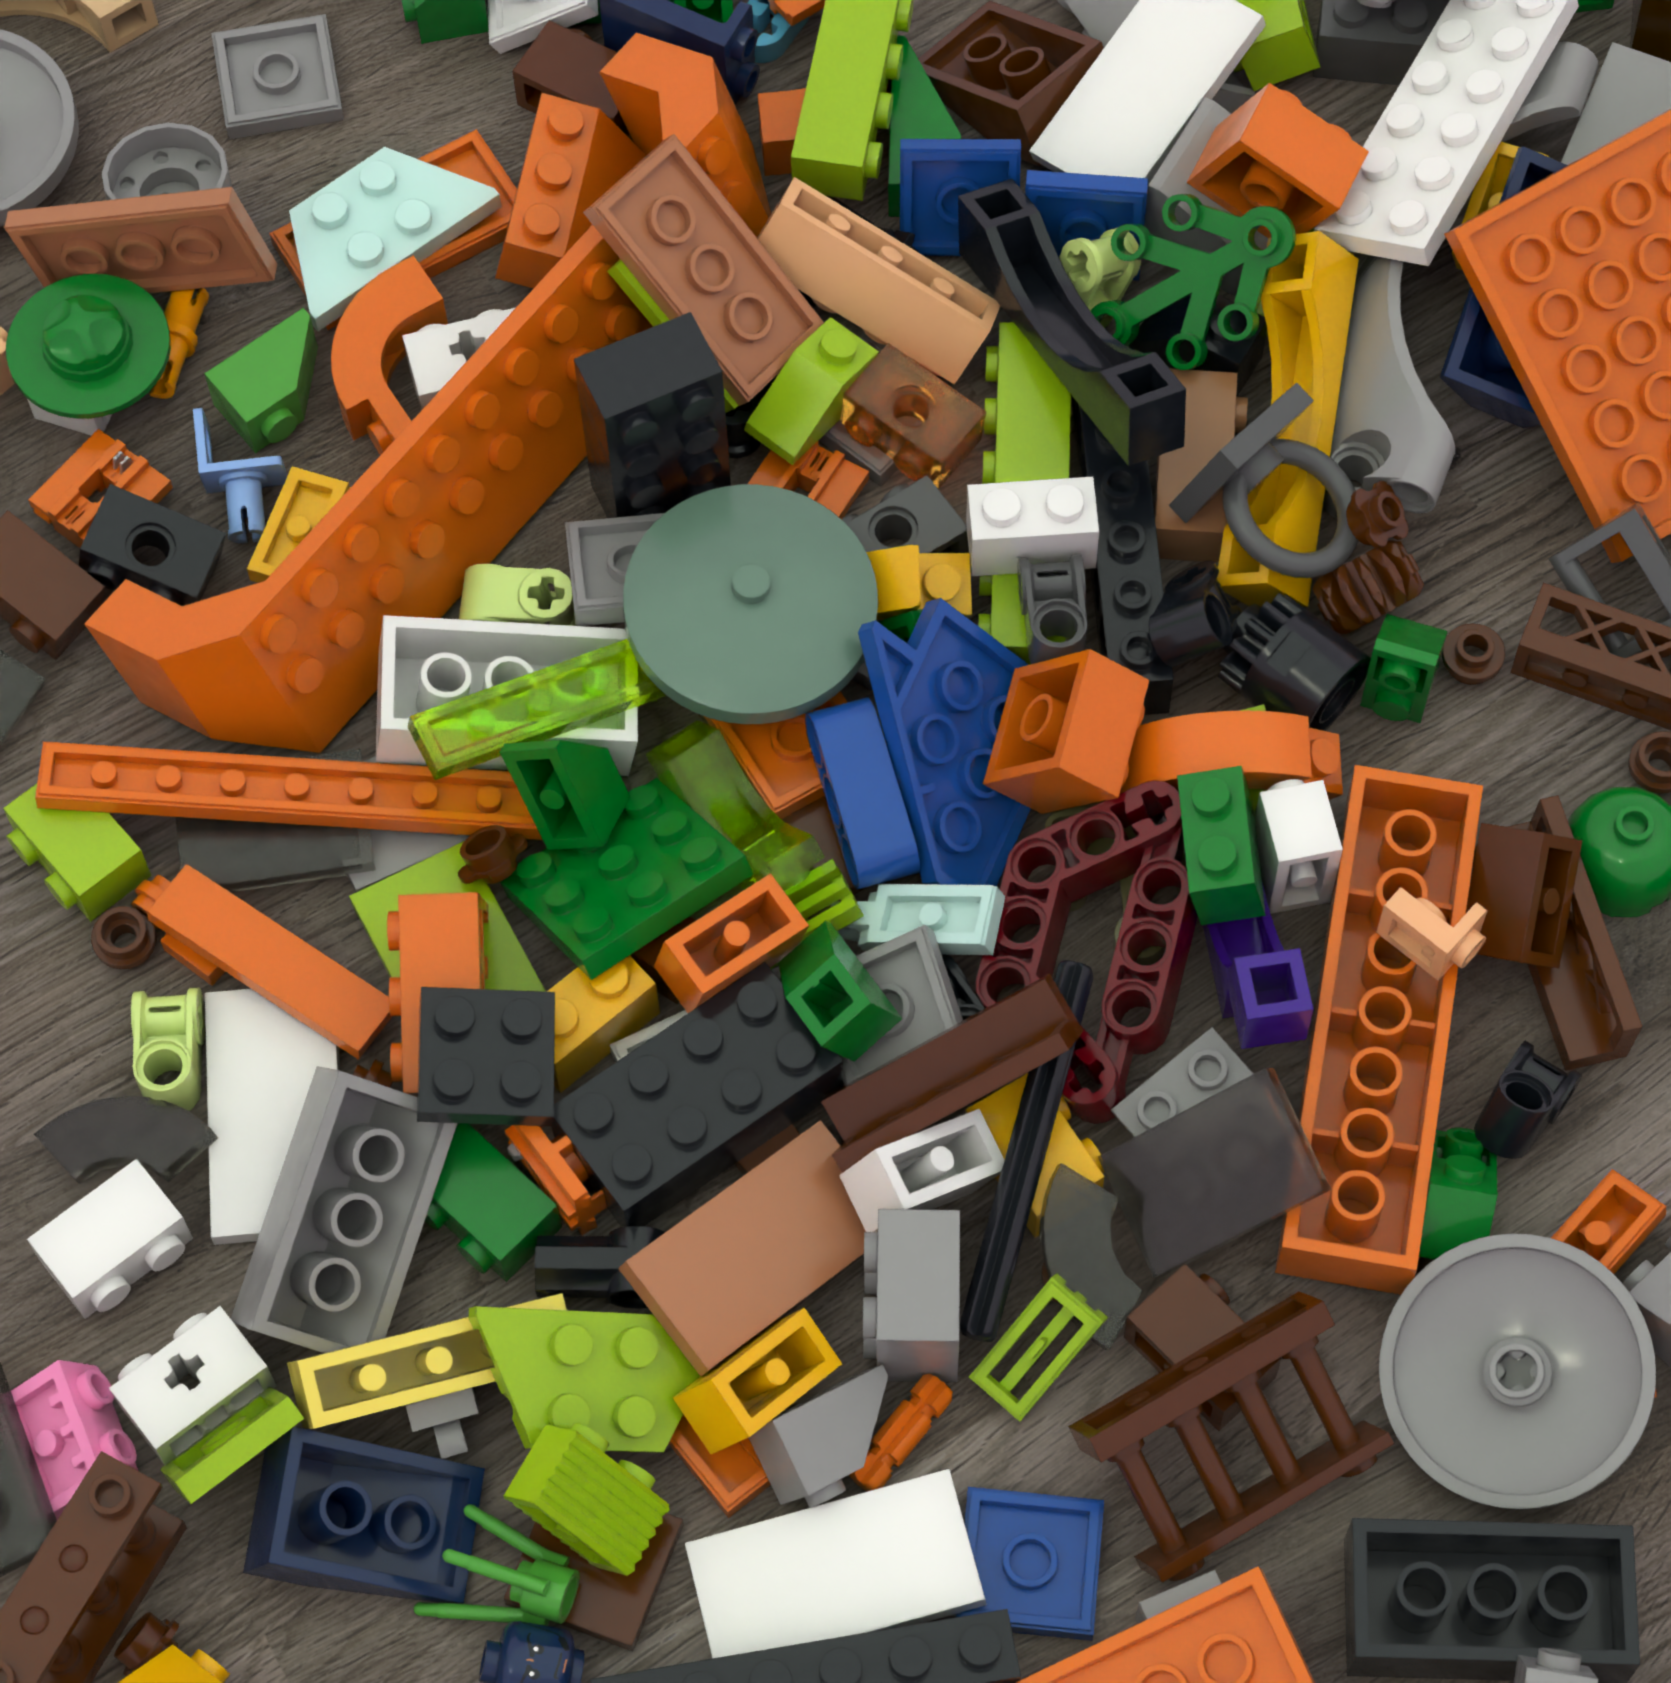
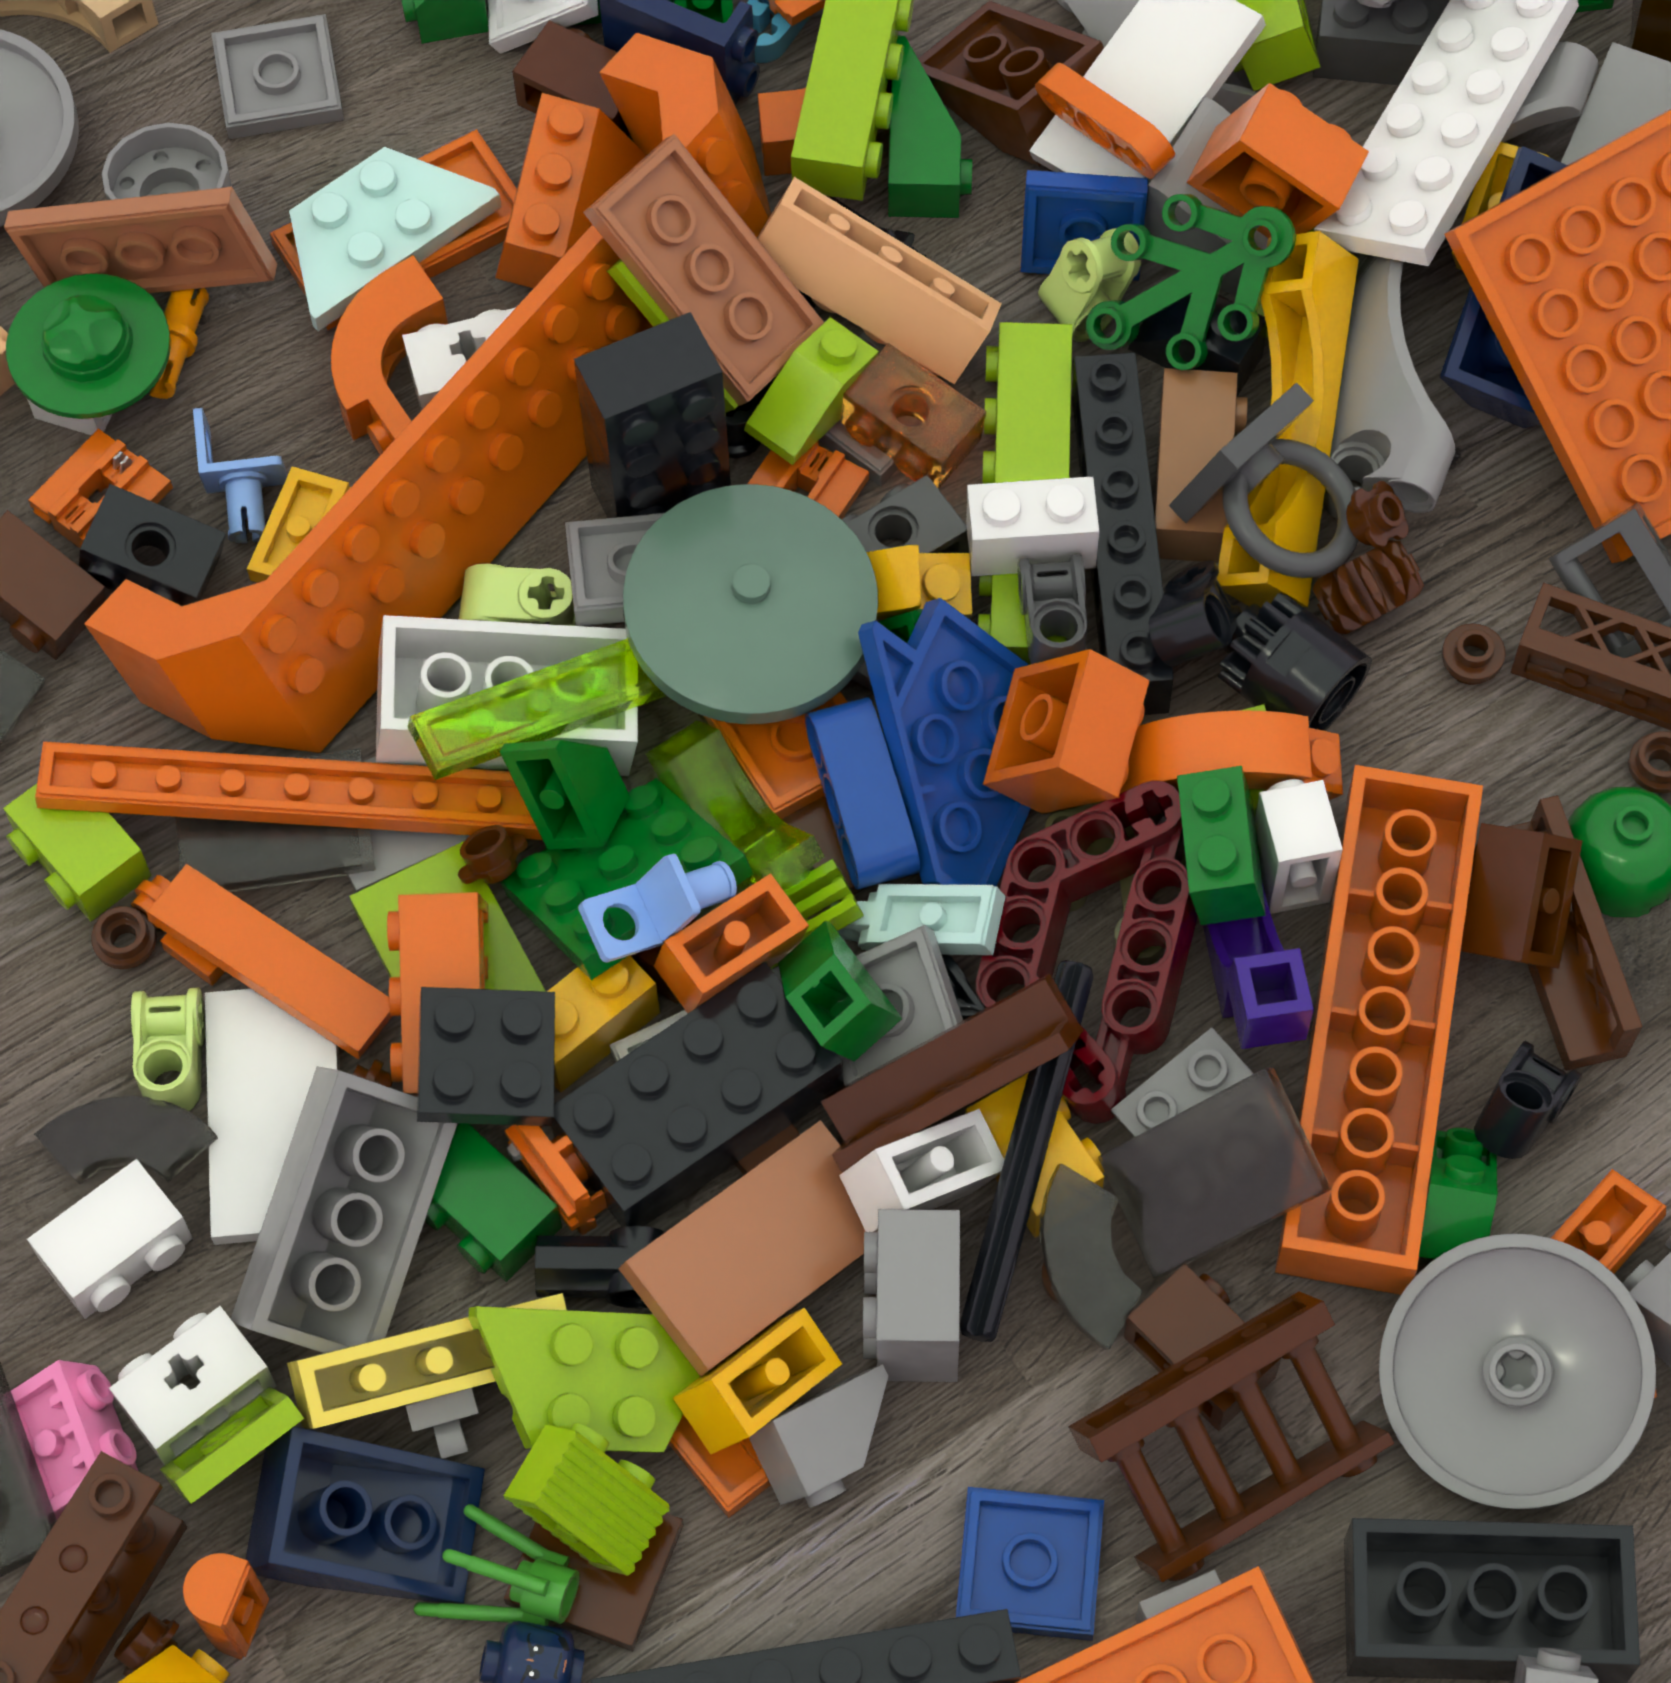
bright green slope [204,308,318,453] -> none
white tile [685,1469,987,1658] -> none
orange axle [849,1373,953,1492] -> none
blue tile [900,139,1021,256] -> none
black arch [958,178,1186,466] -> none
lime tile [969,1273,1108,1422] -> none
green slope [1360,614,1448,723] -> none
light nougat bracket [1376,887,1487,980] -> none
none -> orange brick [183,1553,269,1660]
none -> light blue bracket [578,853,737,963]
none -> orange beam [1035,63,1175,179]

